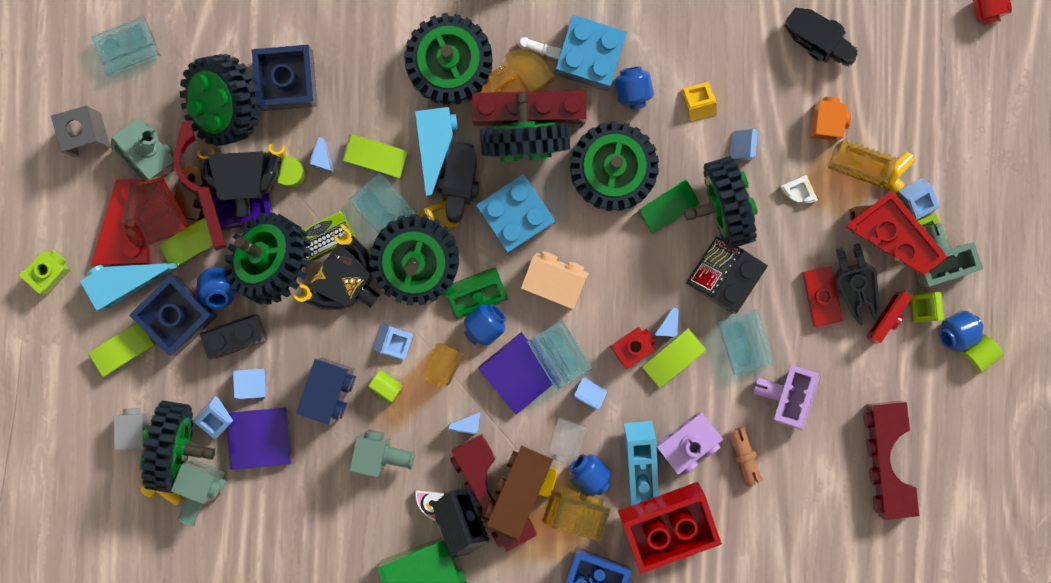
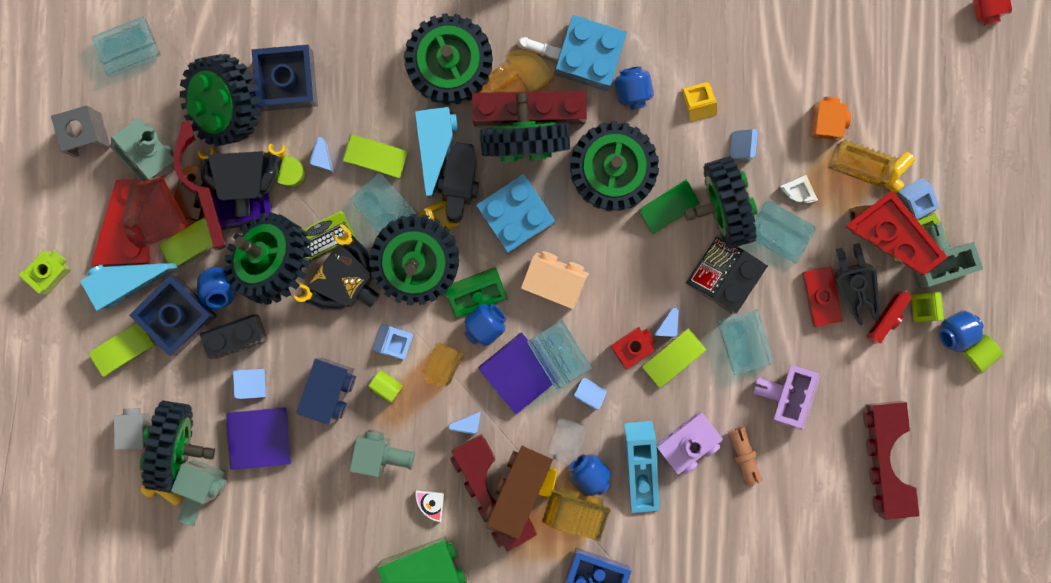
light blue slope [193,396,233,439] -> none
black brick [432,488,490,558] -> none
red brick [618,482,722,574] -> none
black hinge [784,7,858,67] -> none
none -> clear light blue plate [754,200,817,264]

